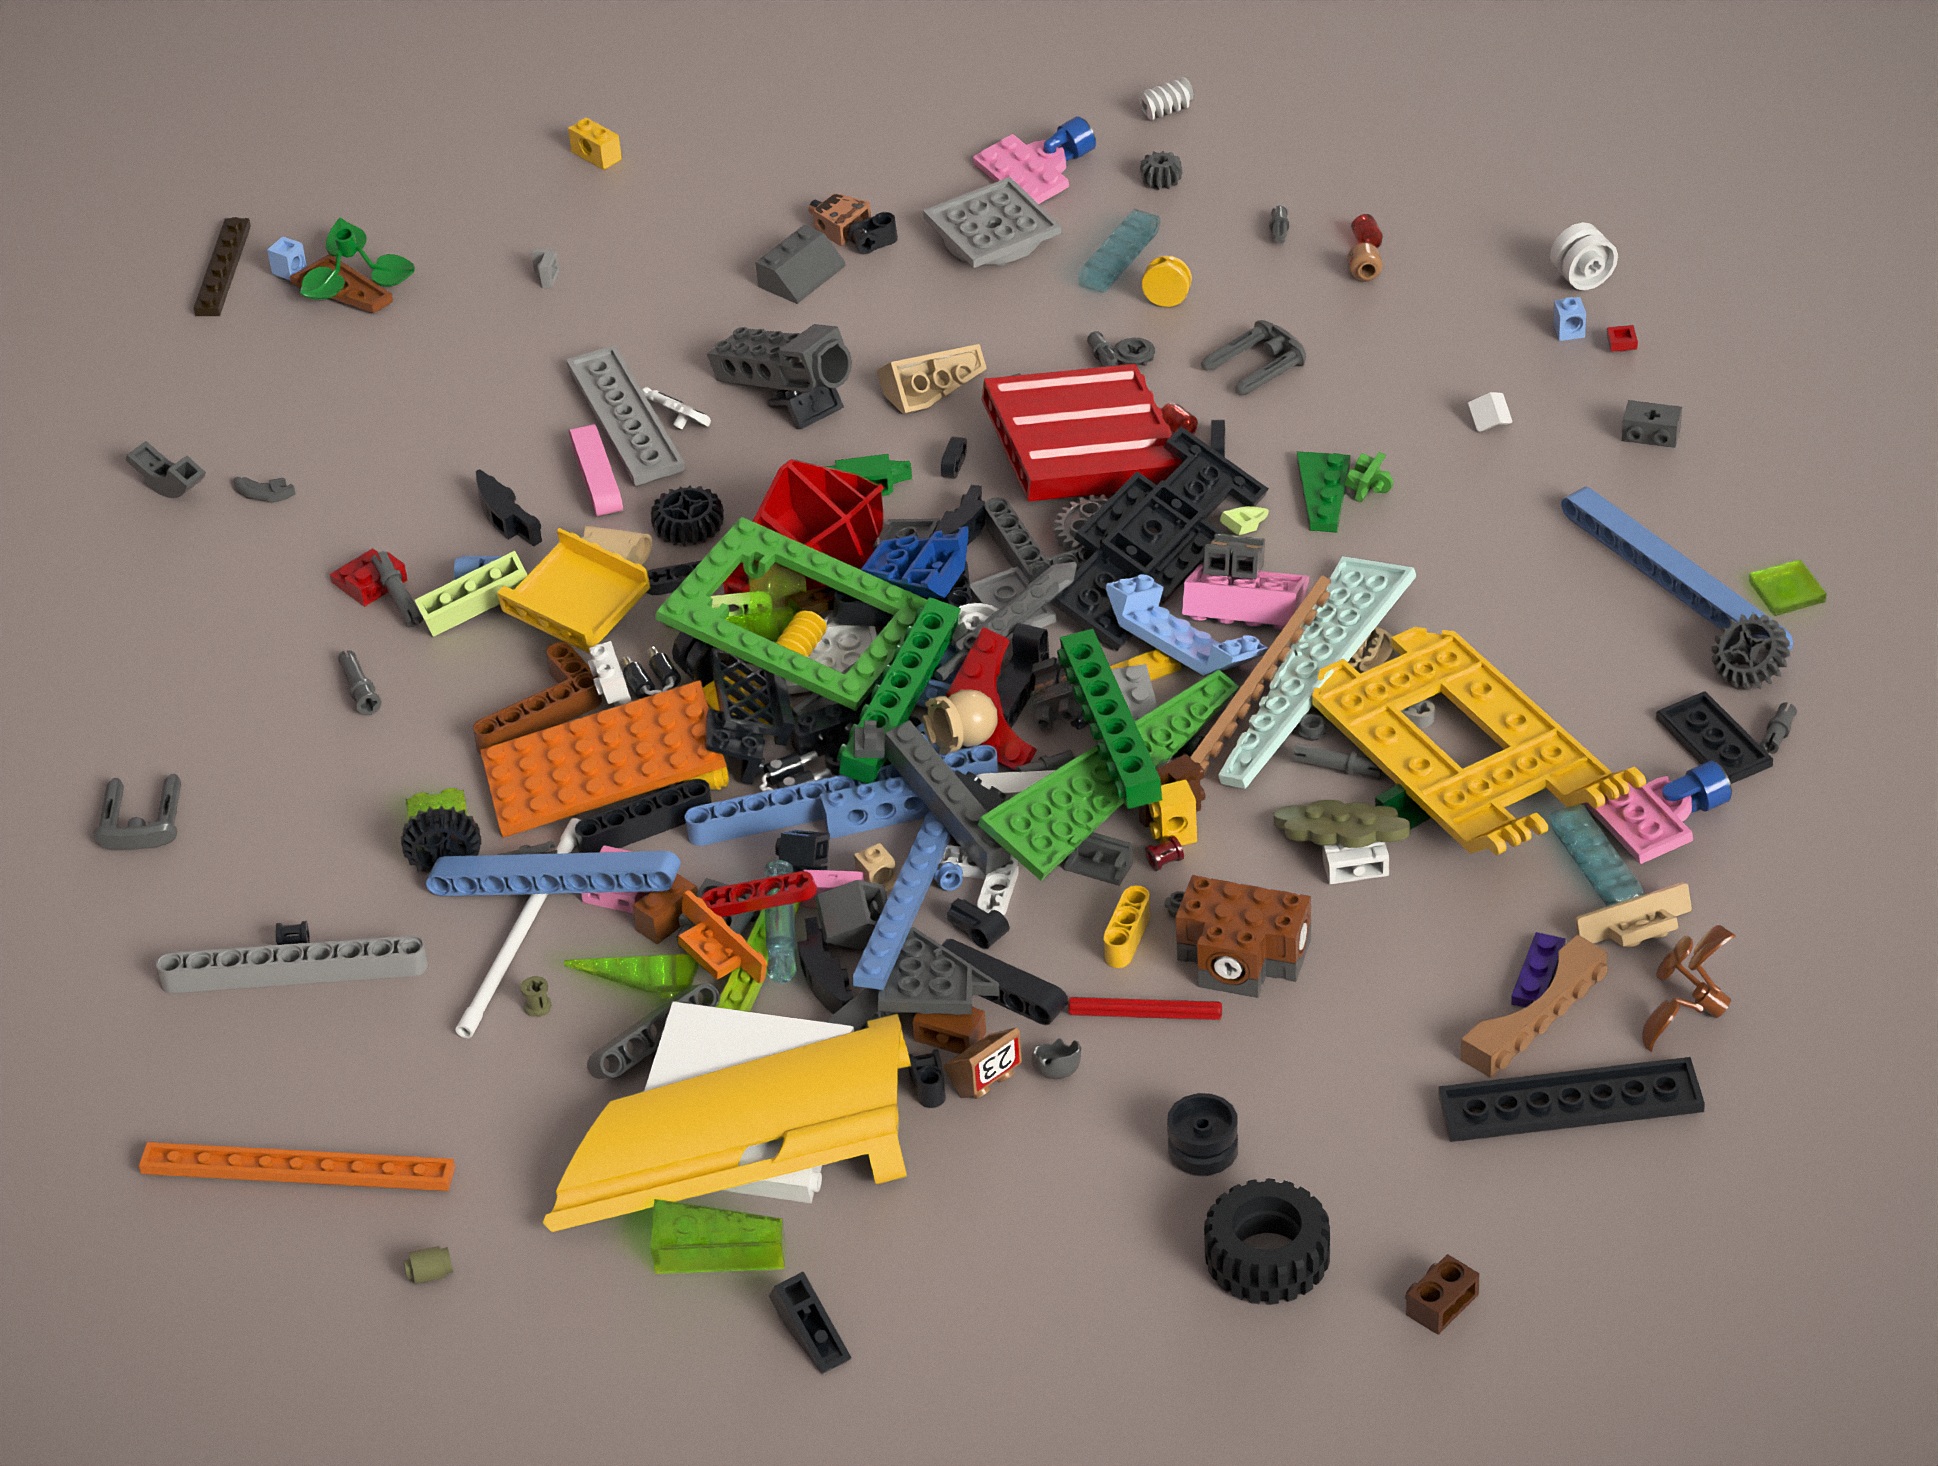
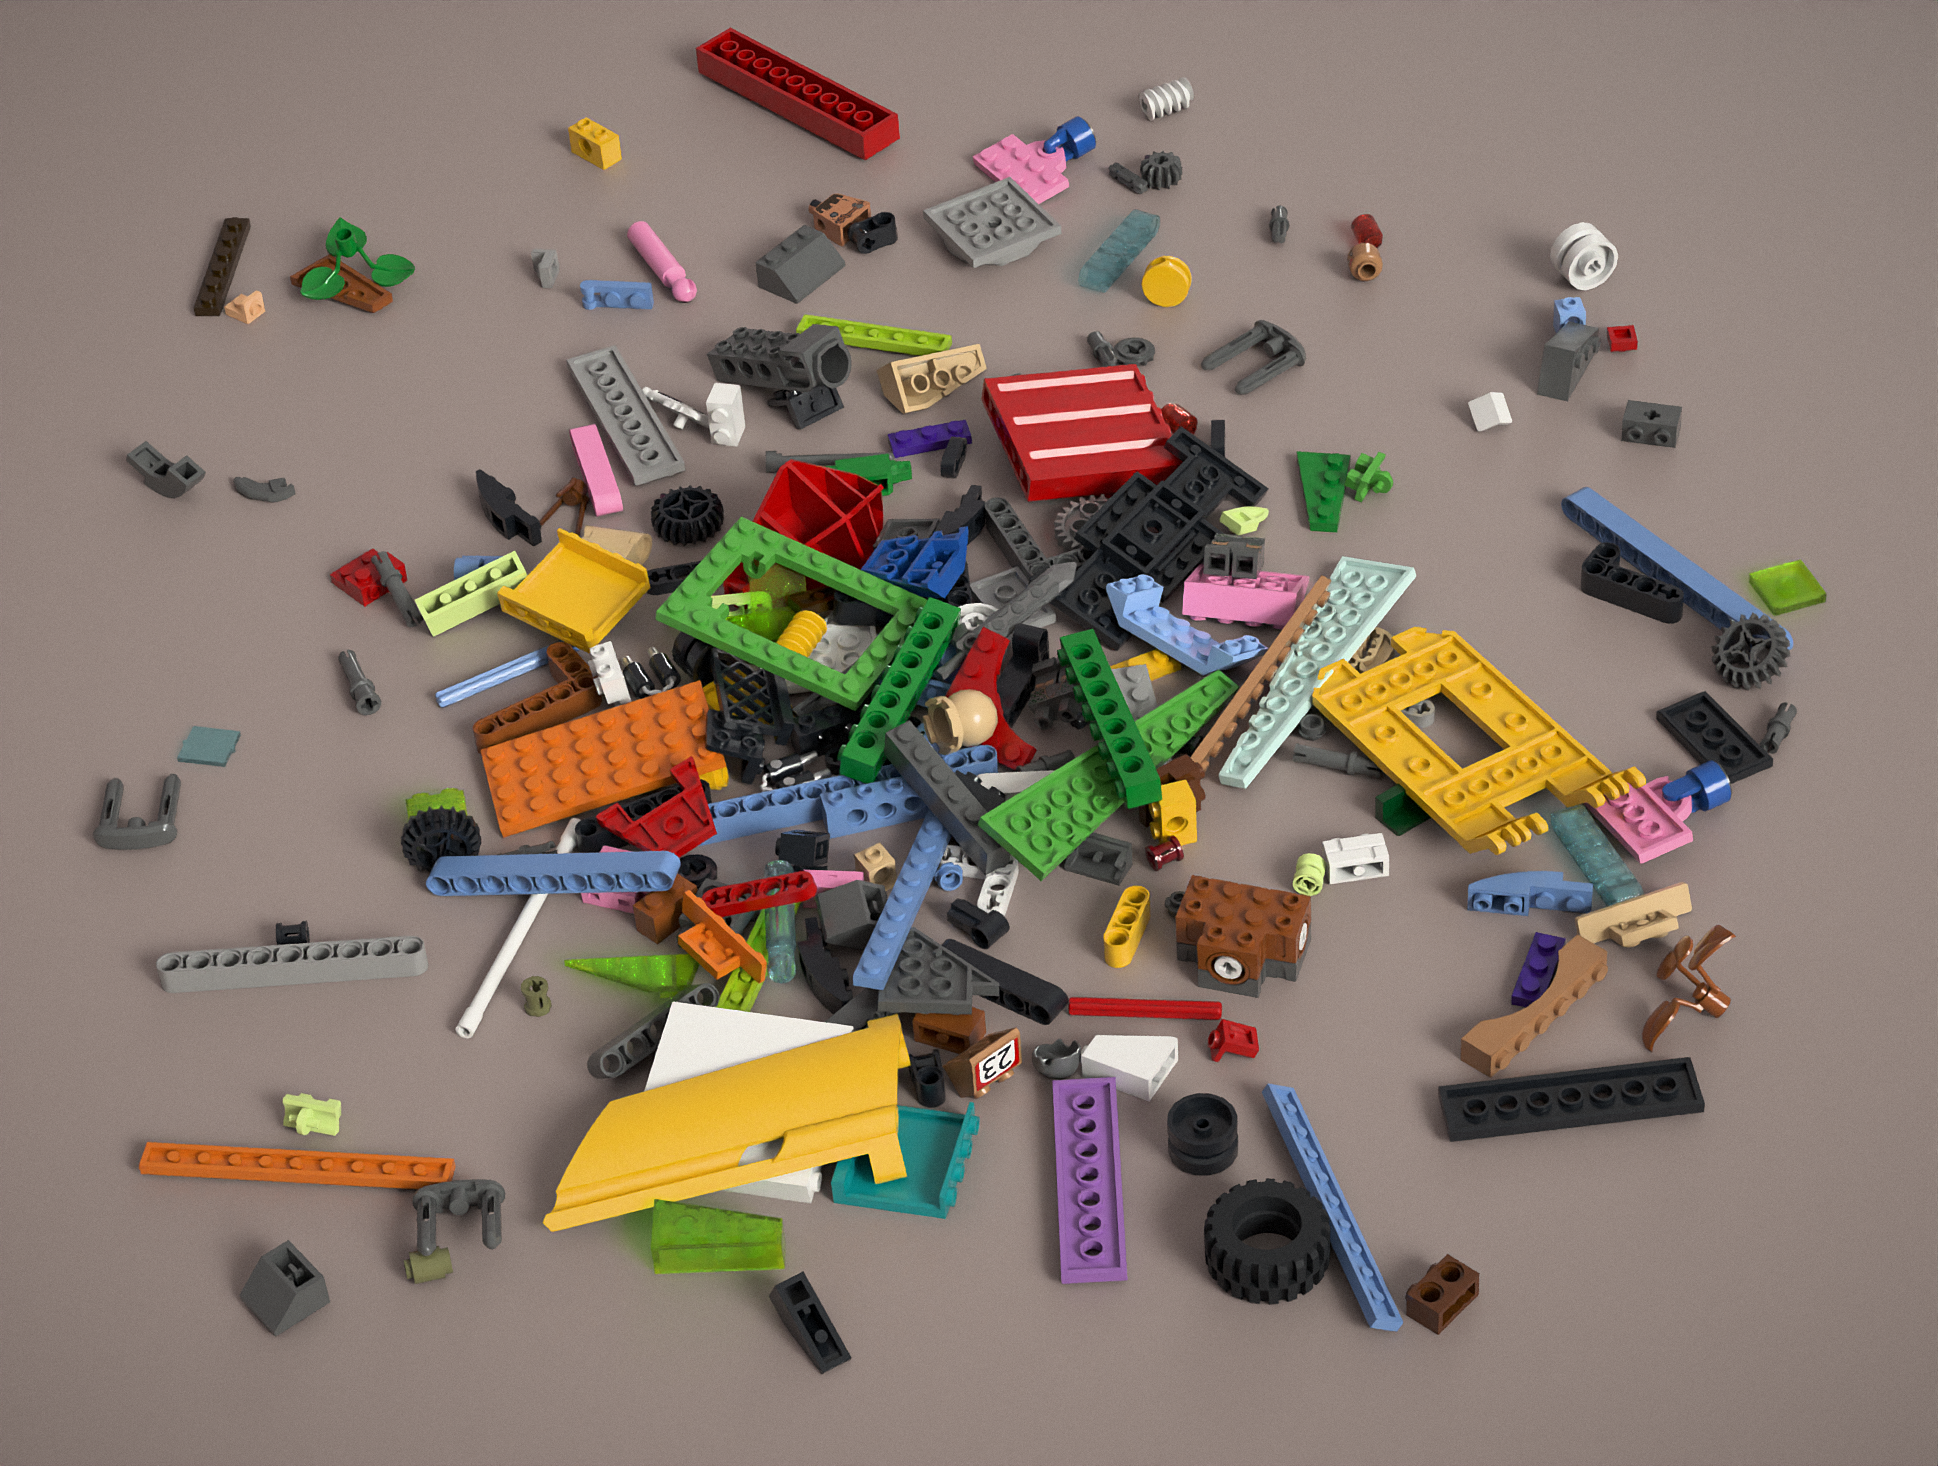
light blue brick [267,237,307,281] -> none
dark grey tile [854,720,885,758] -> none
olive plate [1273,800,1410,848] -> none
none -> clear light blue piece [177,726,241,767]
none -> light nougat bracket [224,290,265,324]
none -> dark grey slope [239,1240,330,1337]
none -> yellowish green hips [283,1093,341,1136]
none -> dark grey piece [412,1179,506,1256]
none -> medium blue axle [435,640,581,708]
none -> reddish brown plant [540,477,590,536]
none -> medium blue plate [580,280,654,310]
none -> red wing [595,756,717,857]
none -> bright pink piece [627,221,697,303]
none -> black gear [678,854,718,890]
none -> red brick [696,27,900,160]
none -> white piece [706,383,745,447]
none -> dark grey piece [766,451,895,472]
none -> lime plate [796,314,952,356]
none -> teal panel [831,1102,980,1219]
none -> dark purple plate [888,419,972,458]
none -> medium lavender plate [1052,1077,1128,1284]
none -> white slope [1080,1035,1178,1102]
none -> dark grey axle [1109,162,1148,194]
none -> red bracket [1207,1019,1259,1062]
none -> medium blue plate [1262,1083,1404,1332]
none -> yellowish green wheel [1293,853,1327,896]
none -> medium blue slope [1467,871,1593,916]
none -> dark grey wedge [1537,322,1601,402]
none -> black beam [1581,542,1684,624]

